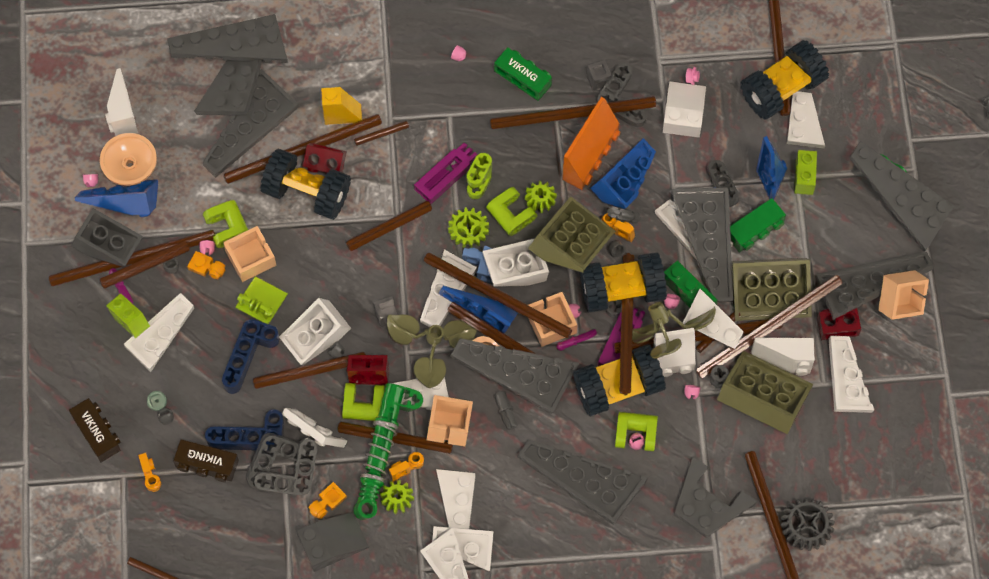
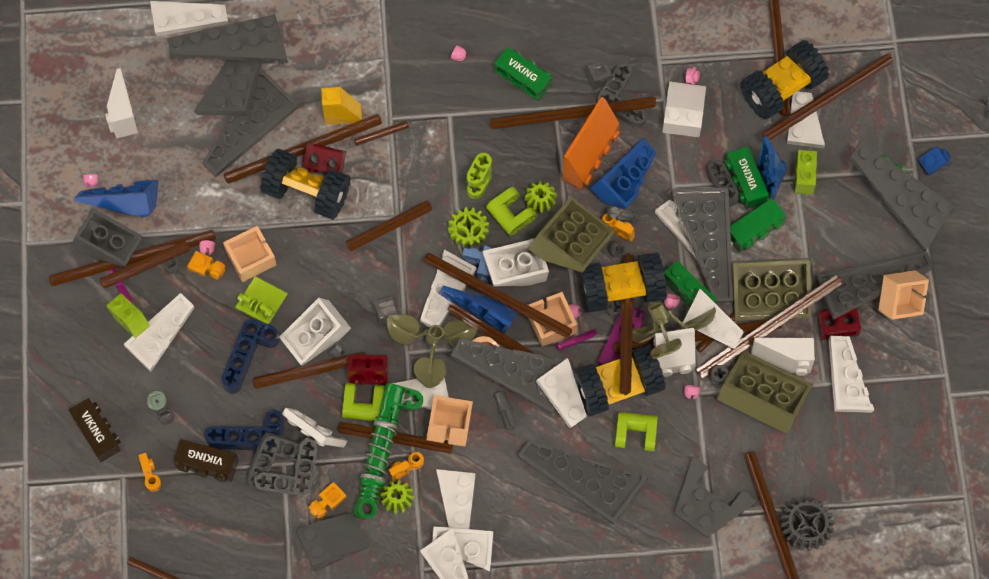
light nougat dish [100,133,157,186] -> none
lime connector [203,200,248,248] -> none
magenta hinge [414,142,478,204] -> none
bright pink hinge [629,433,645,450] -> none
none -> white wing [150,1,228,36]
none -> white wing [536,358,587,428]
none -> green brick [724,147,769,209]
none -> reddish brown axle [761,54,893,140]
none -> blue bracket [919,146,952,175]

